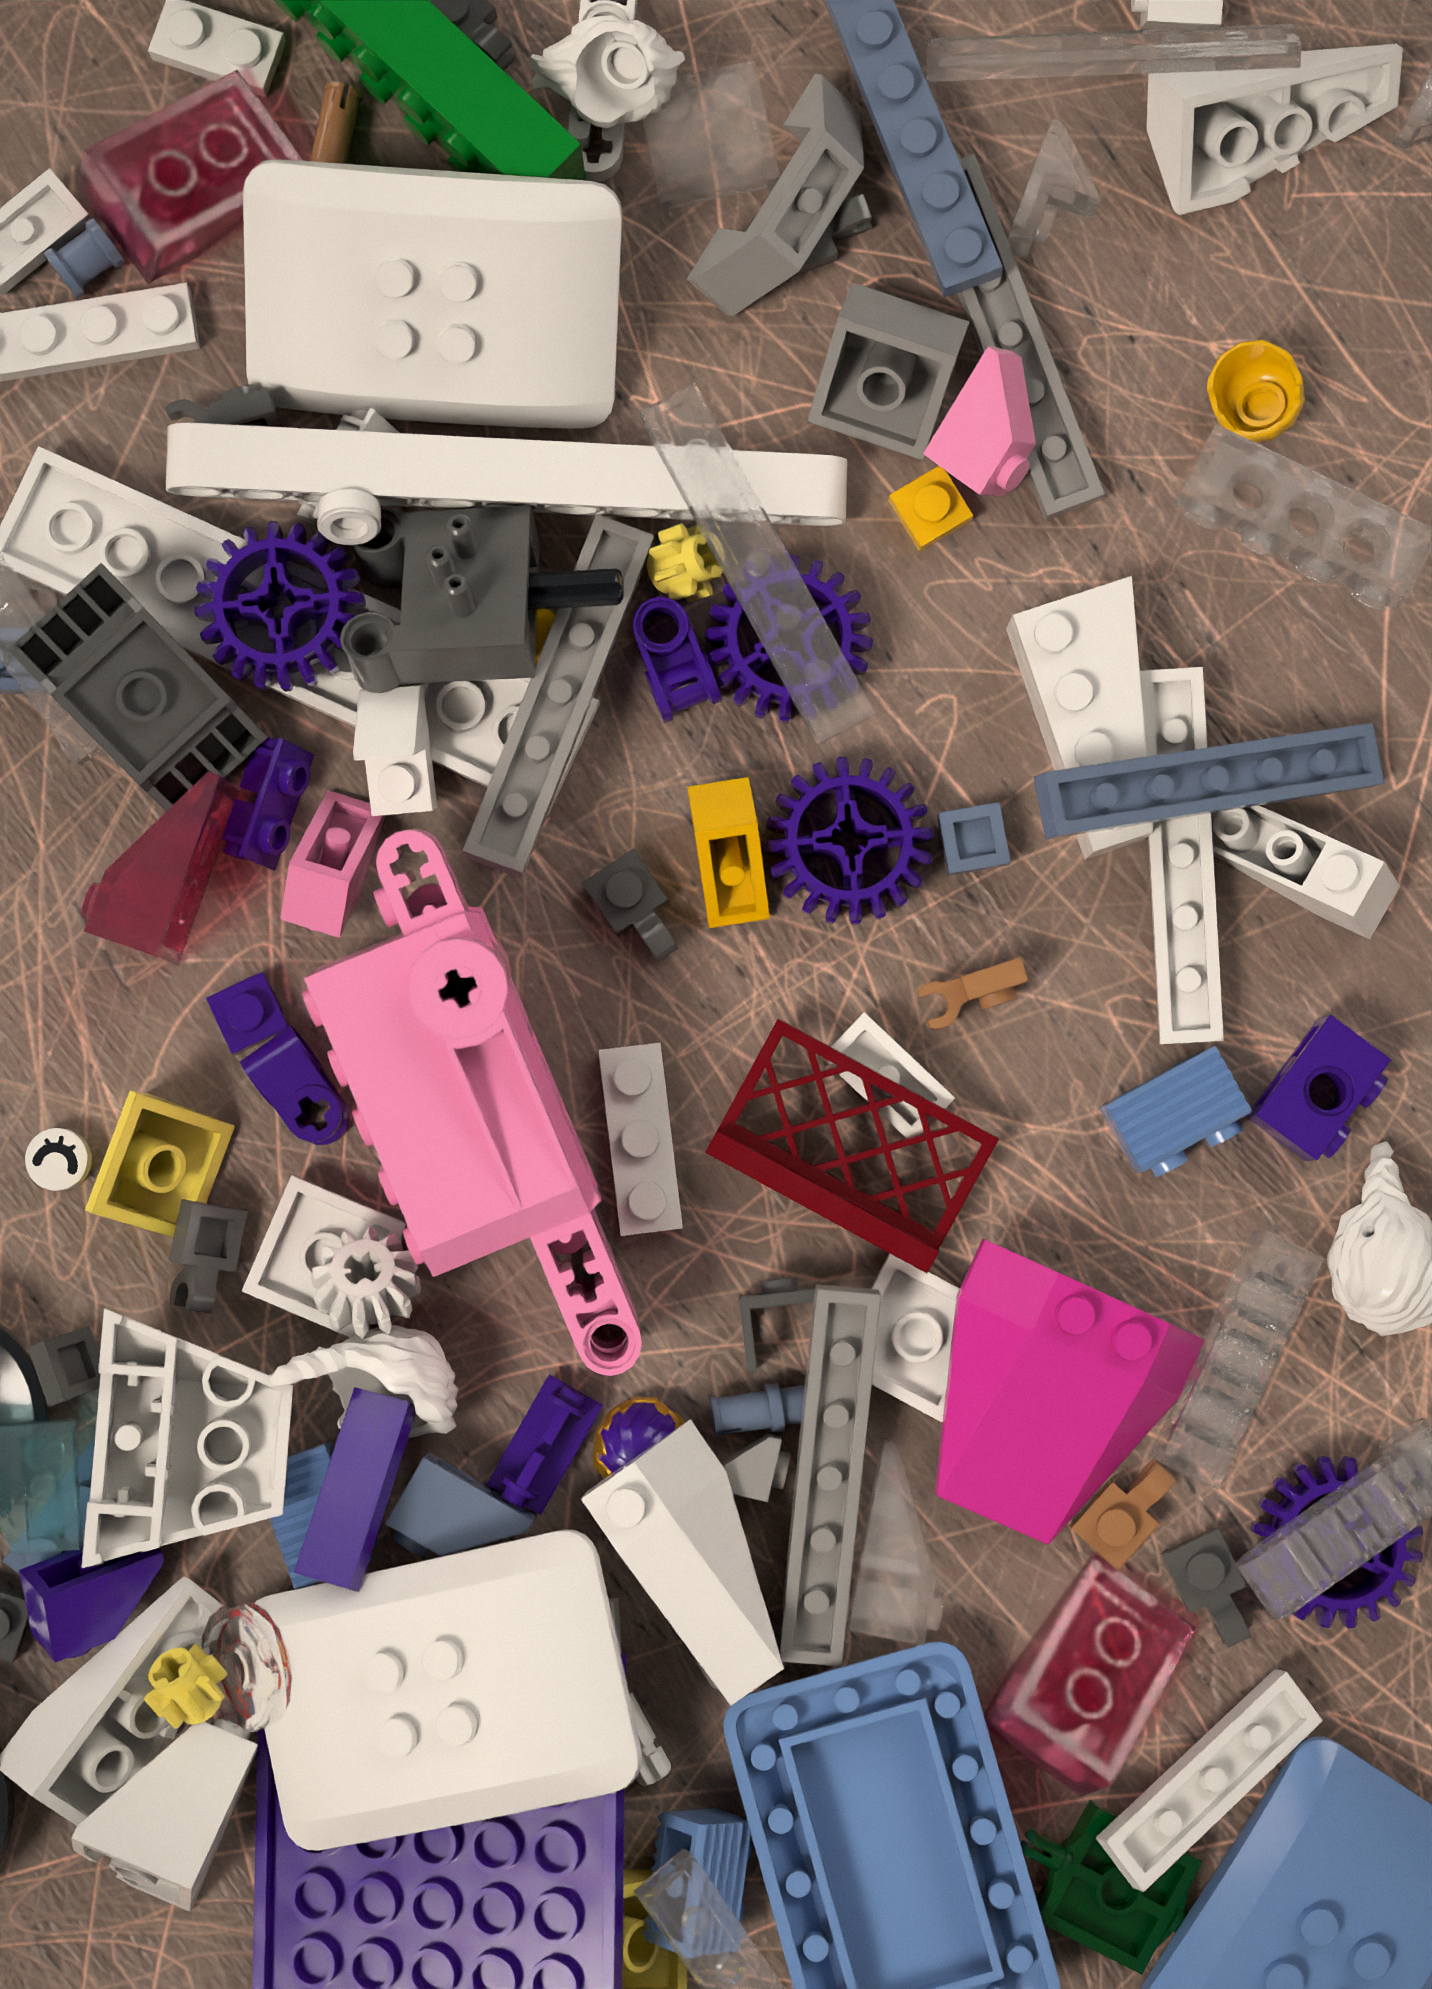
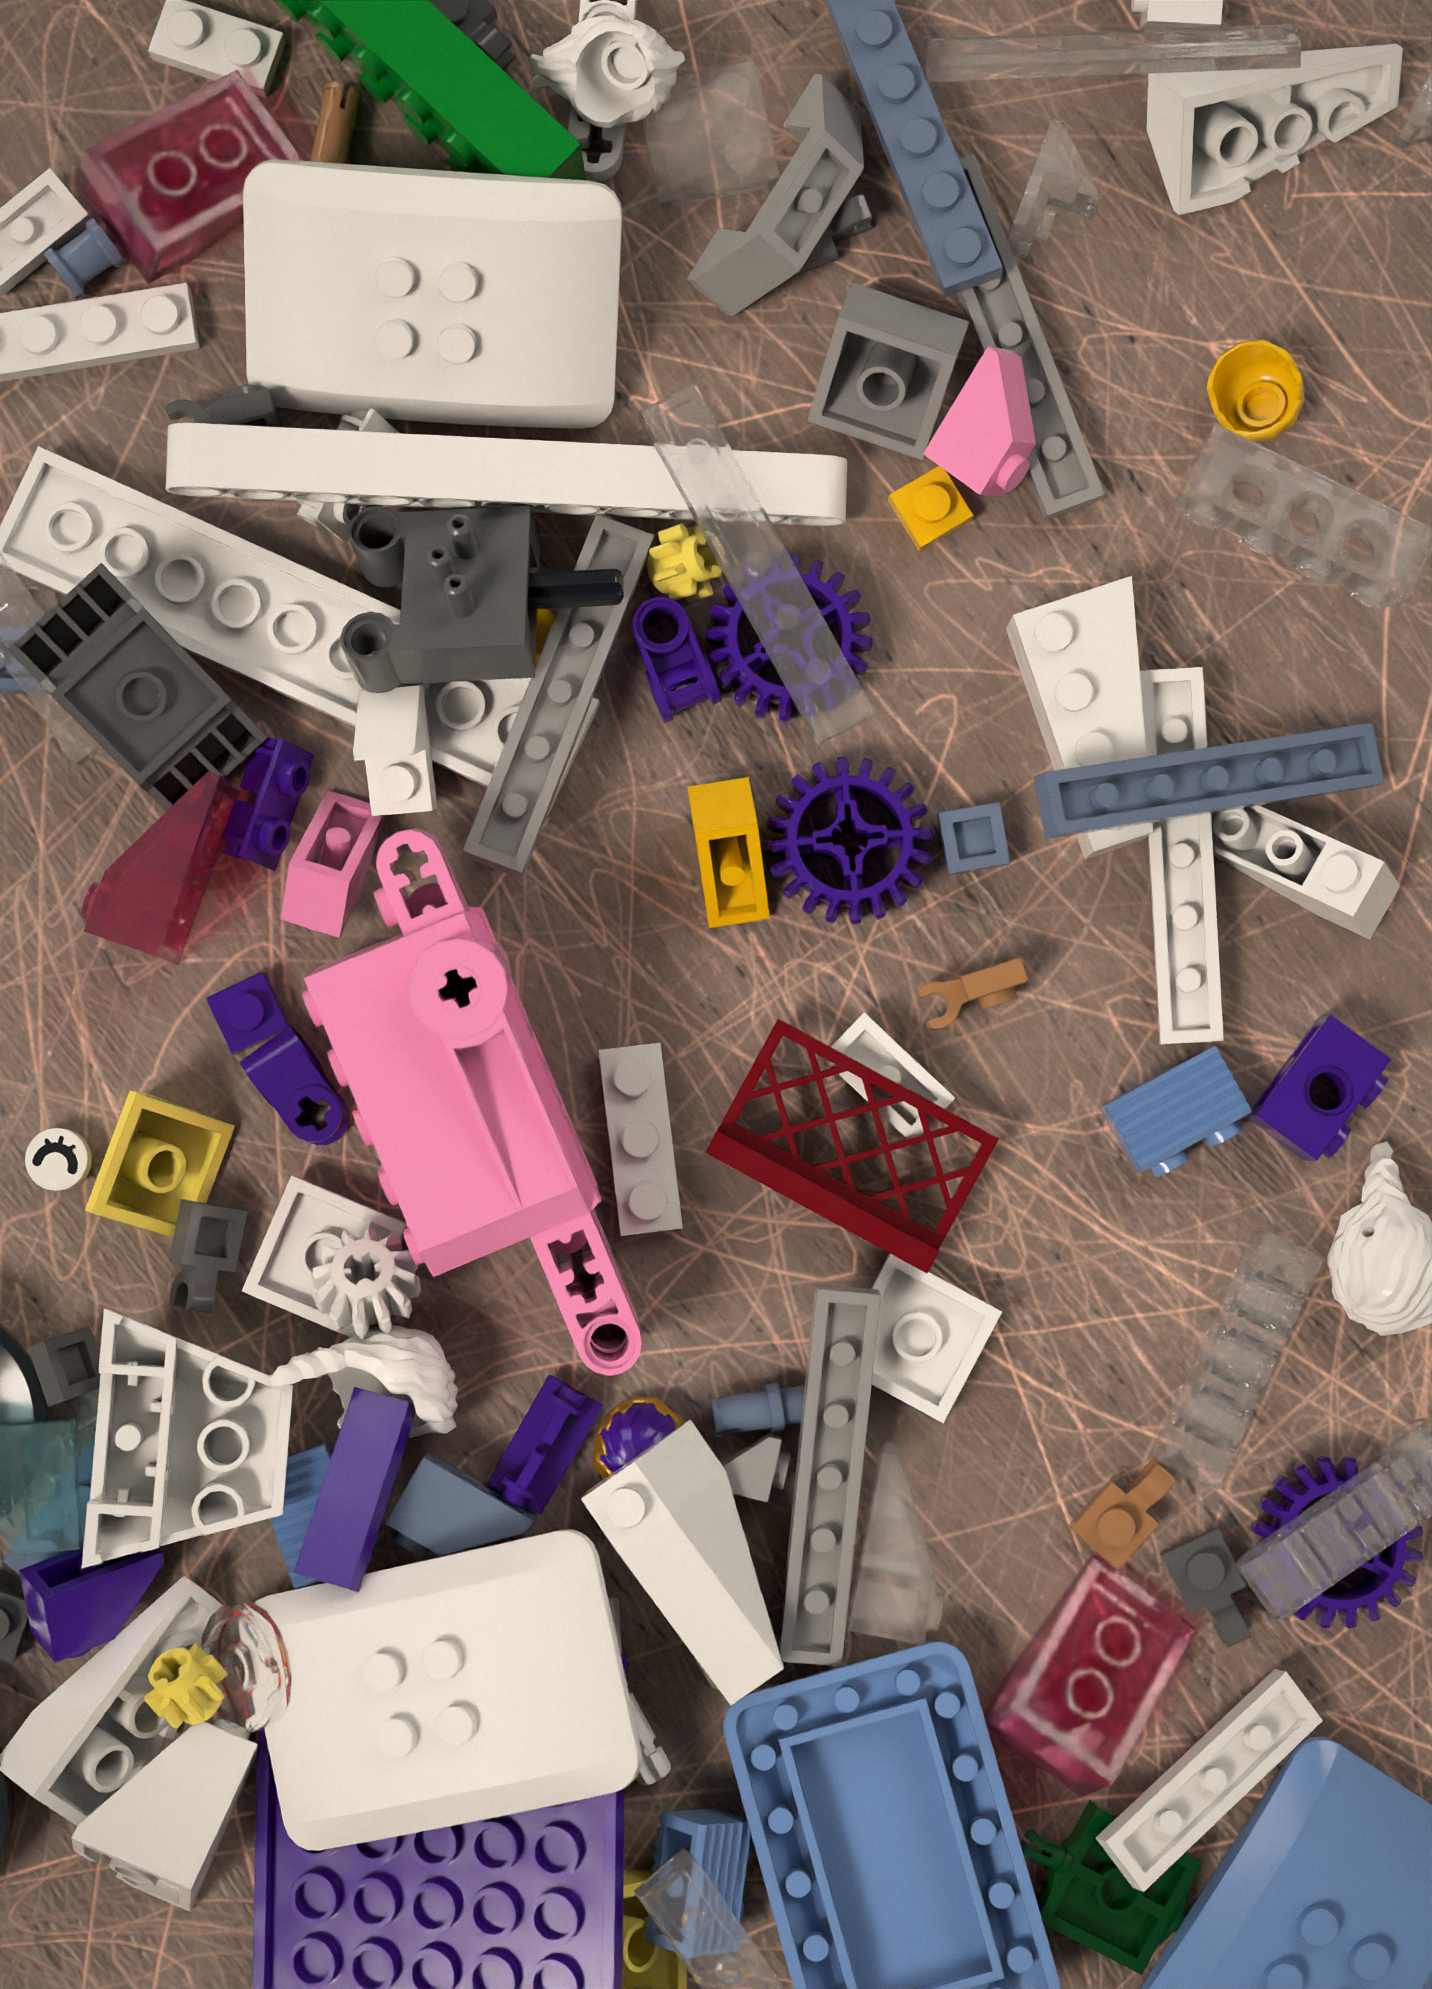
dark purple gear [194,521,366,692] -> none
white tile [317,489,381,545] -> none
dark grey plate [582,848,678,962] -> none
dark grey bracket [739,1277,815,1373] -> none
dark pink wedge [934,1238,1205,1545] -> none

